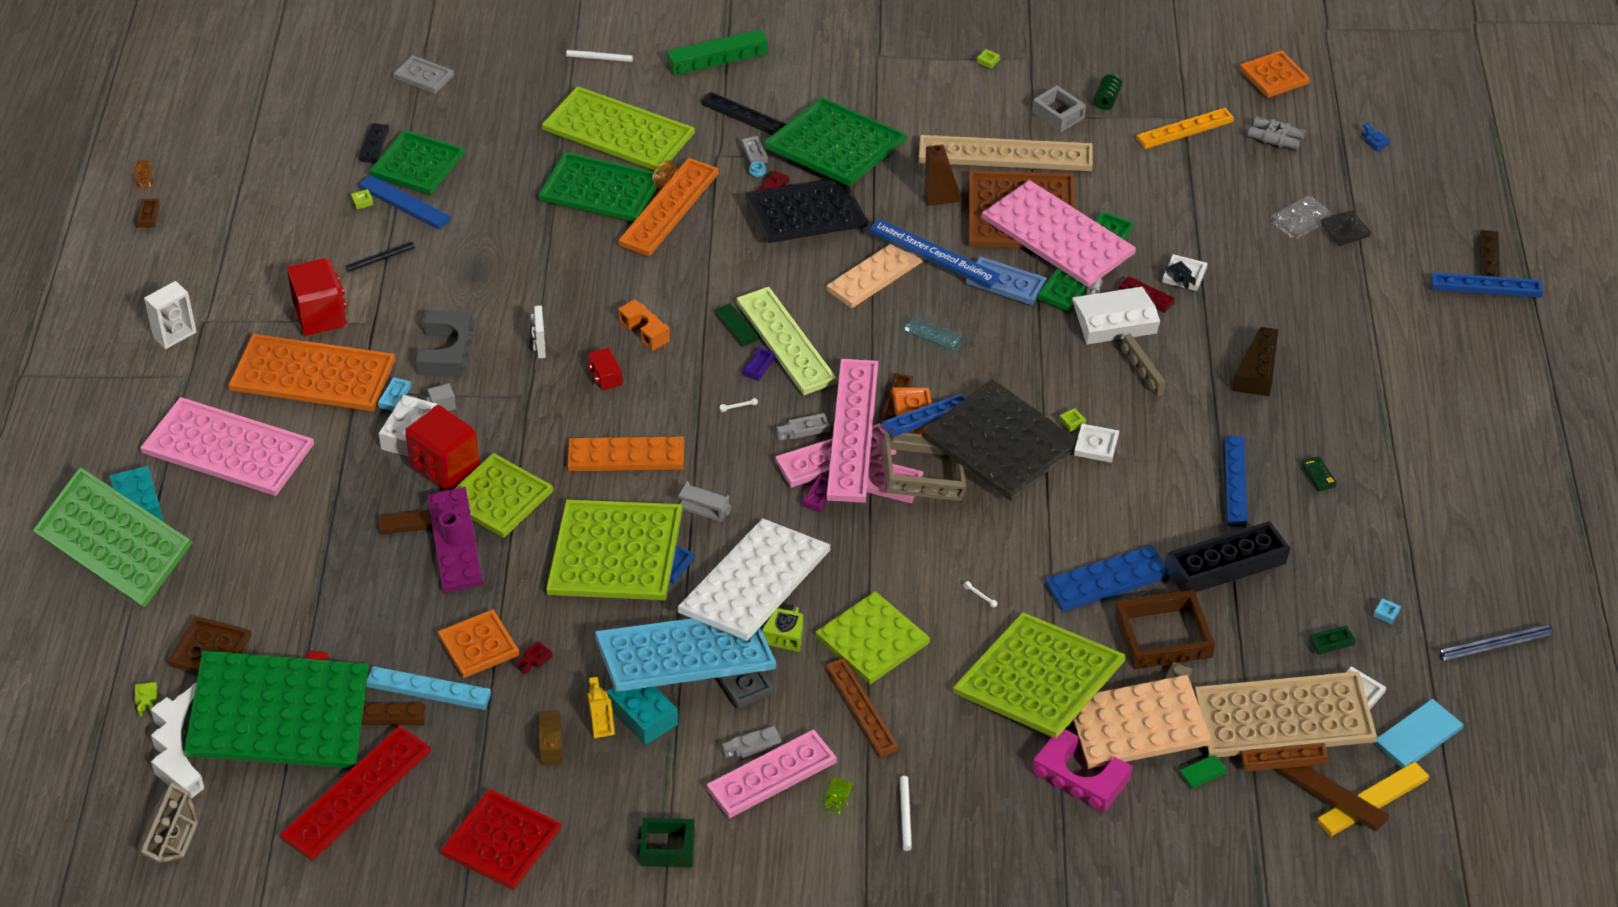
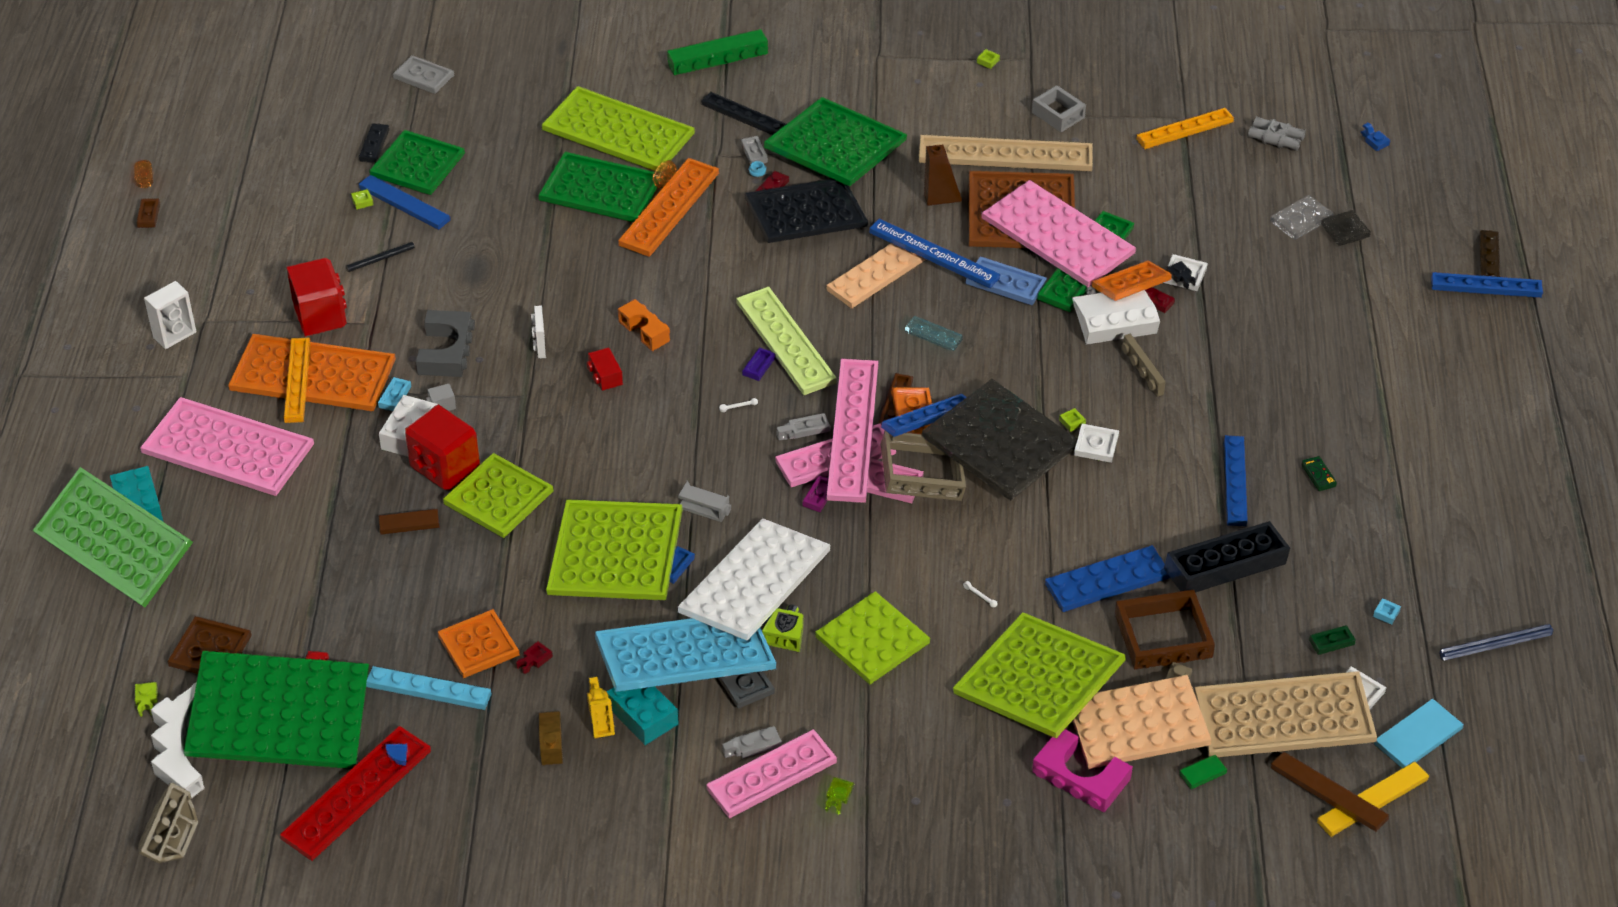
reddish brown plate [362,704,426,725] -> none
magenta plate [427,487,483,593] -> none
red plate [441,789,562,890] -> none
white bar [566,50,633,62] -> none
orange plate [568,436,684,471] -> none
dark green window [636,818,695,868] -> none
dark green tile [715,303,758,347] -> none
dark orange tile [825,658,899,758] -> none
white bar [900,776,912,851] -> none
dark green piece [1094,74,1123,110] -> none
dark brown wedge [1232,327,1279,396] -> none
orange plate [1240,50,1310,98] -> none
dark orange tile [1241,743,1329,772] -> none
none -> light orange tile [284,338,311,423]
none -> blue tile [386,744,408,766]
none -> orange tile [1092,260,1172,301]

